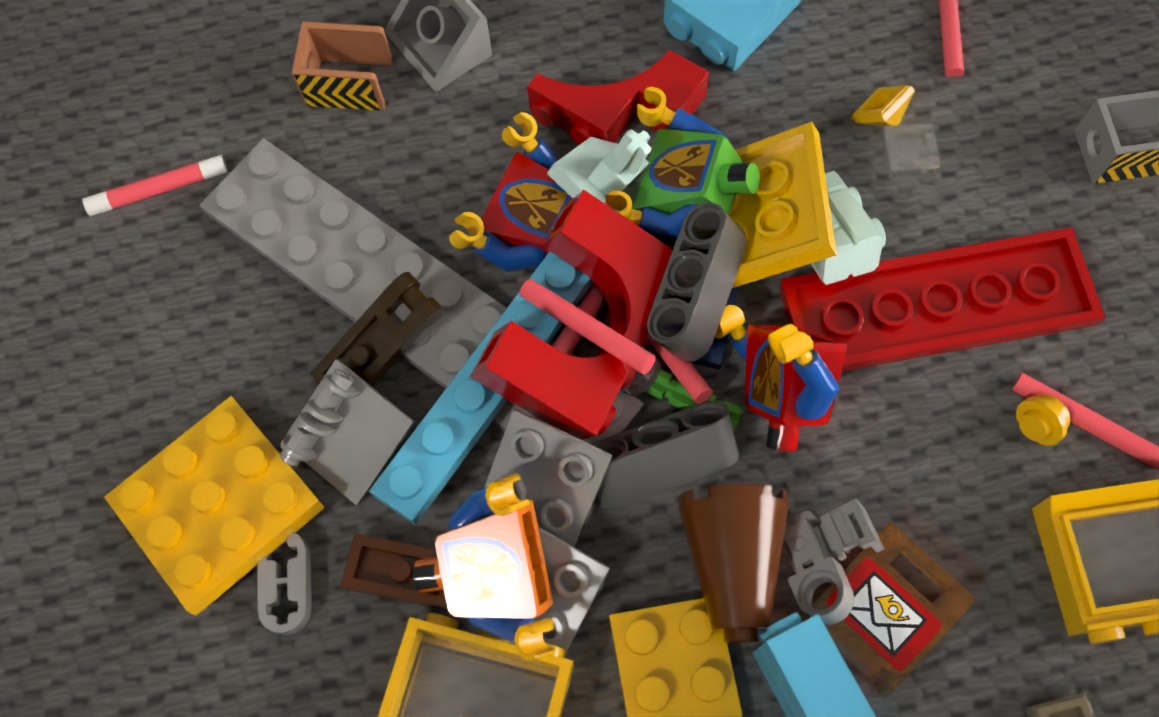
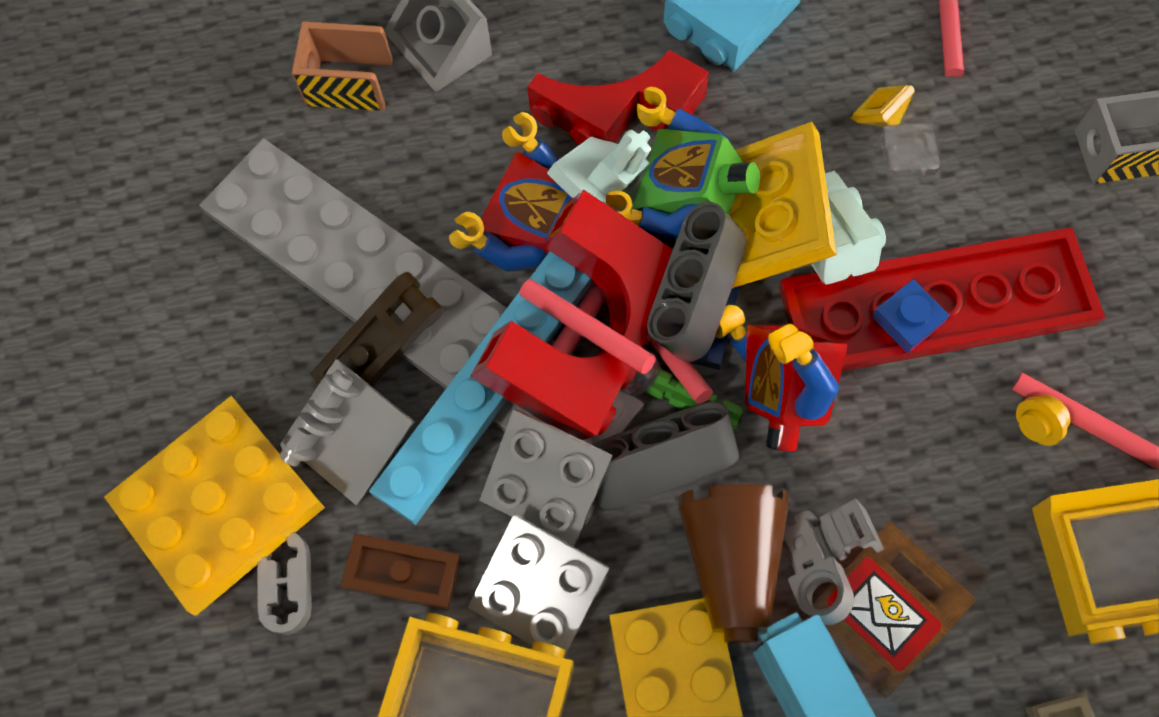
coral bar [83,154,228,216] -> none
torso [414,473,555,661] -> none
none -> blue plate [872,279,950,354]

